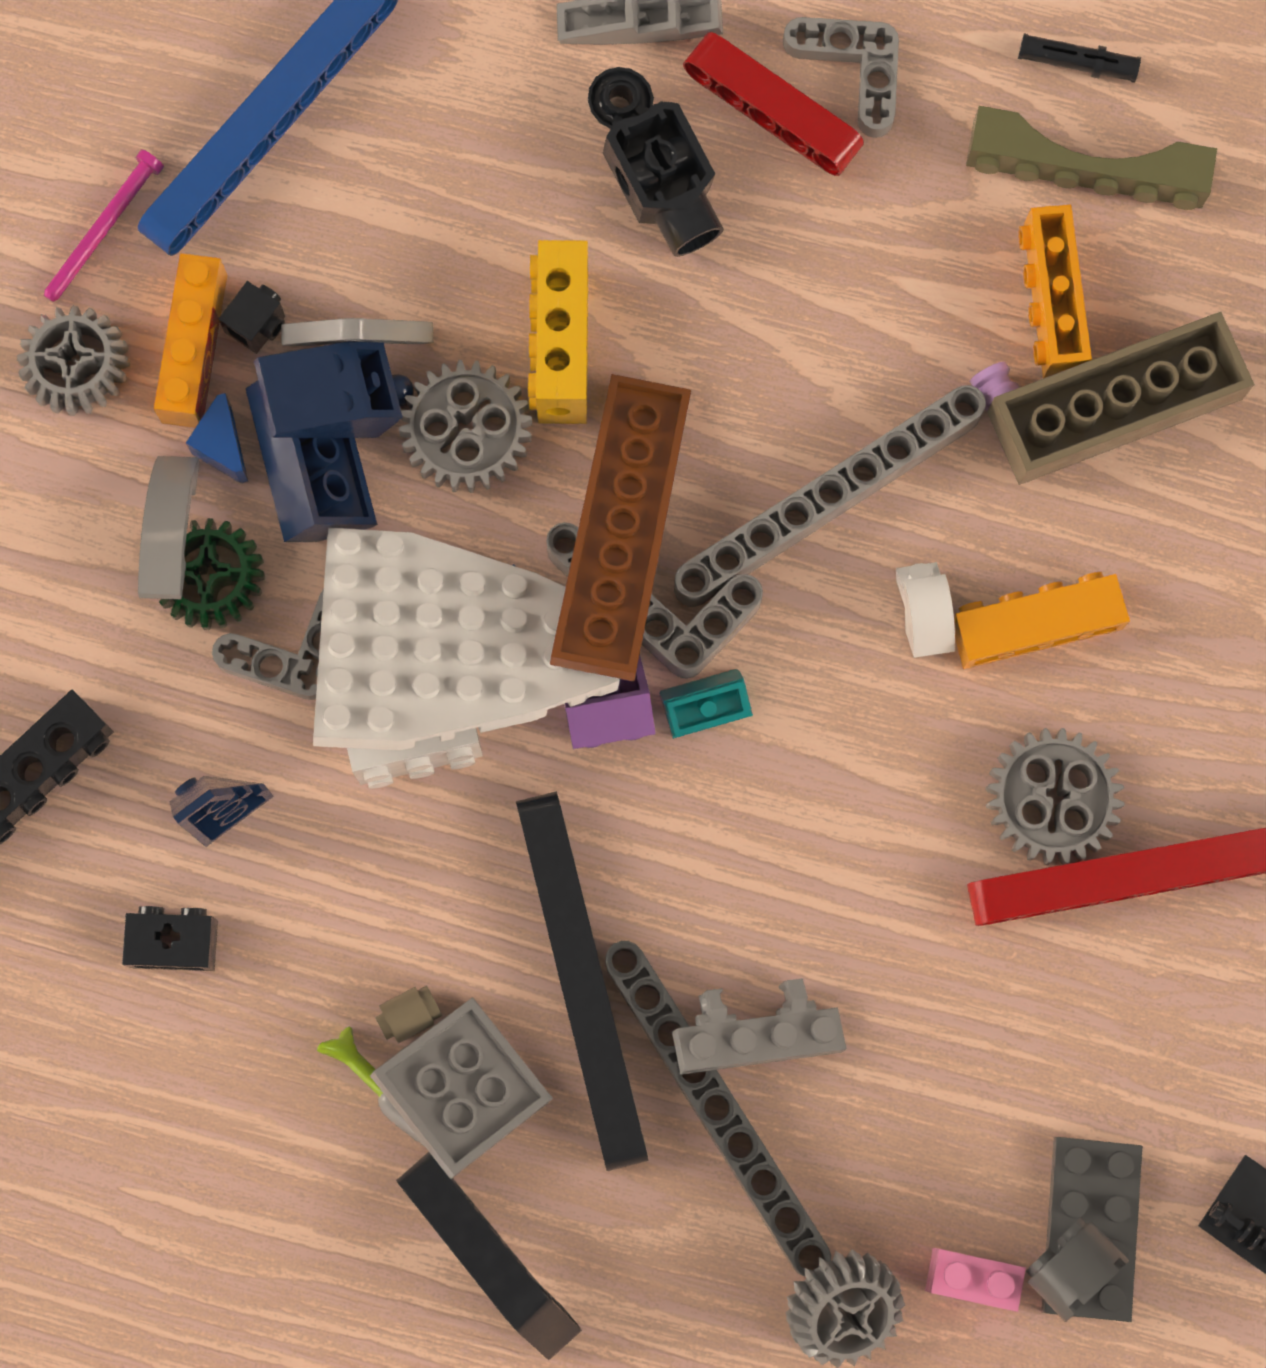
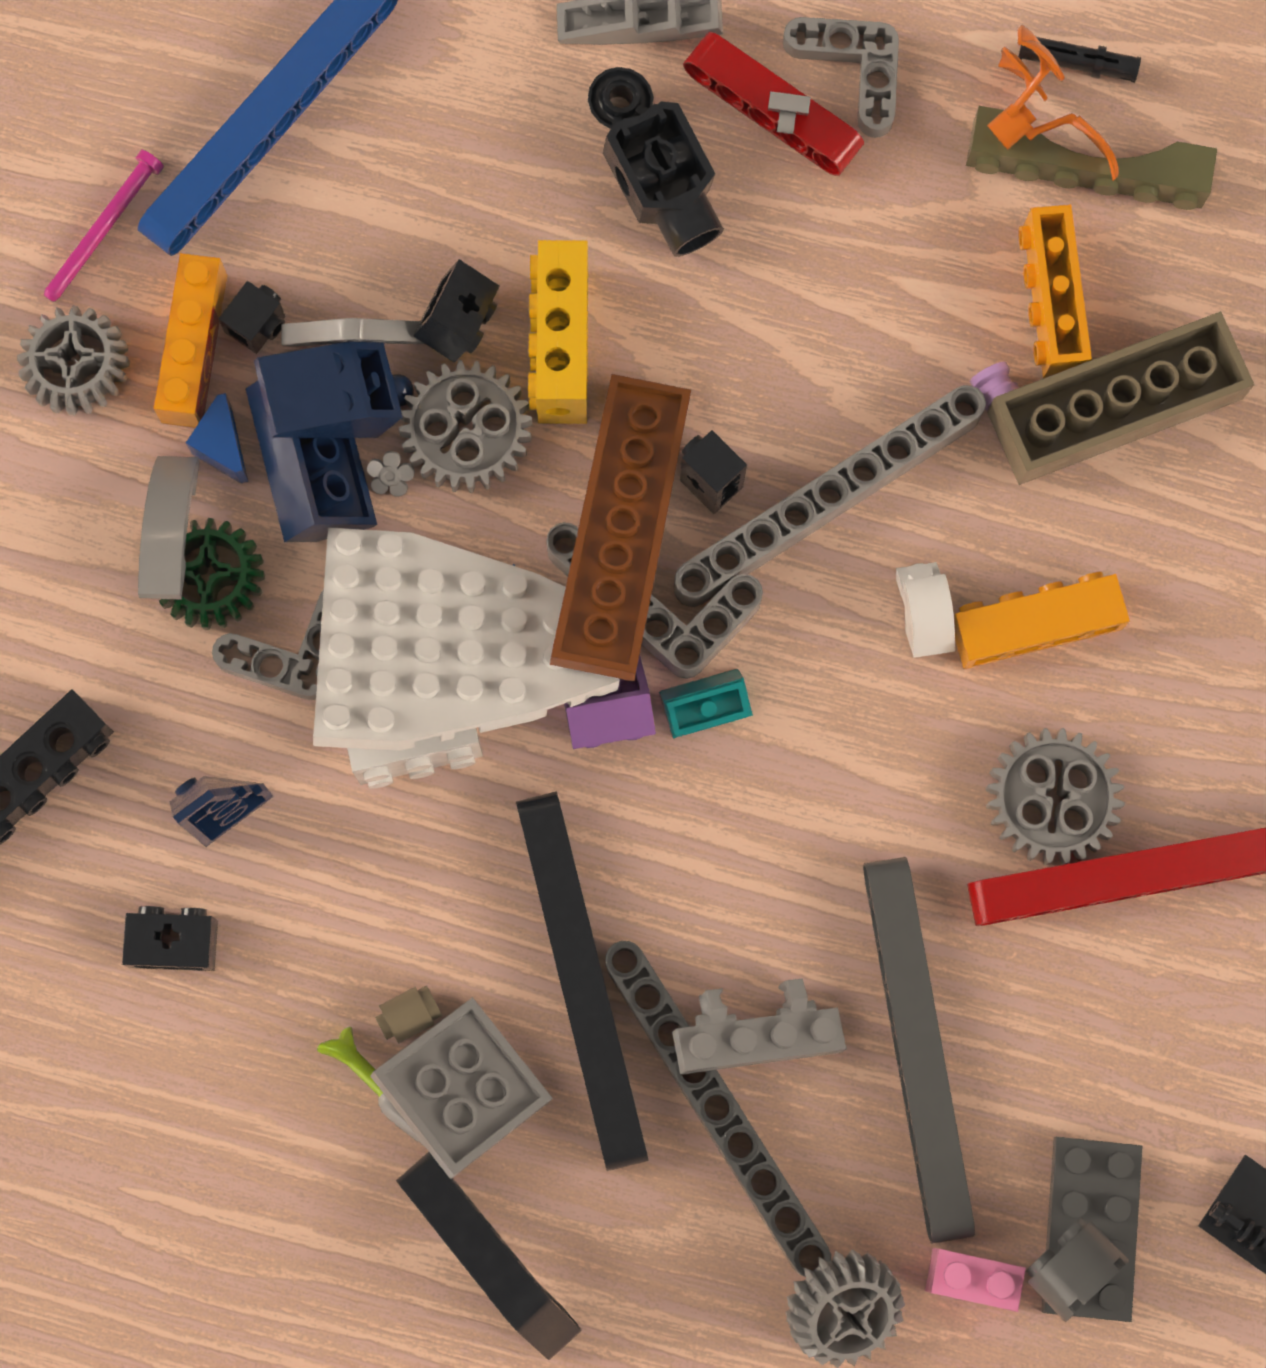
none -> light grey plant [367,451,415,497]
none -> black brick [413,259,500,363]
none -> black brick [680,430,747,514]
none -> light grey tile [768,91,811,134]
none -> dark grey beam [863,857,975,1244]
none -> orange plant [987,24,1119,181]

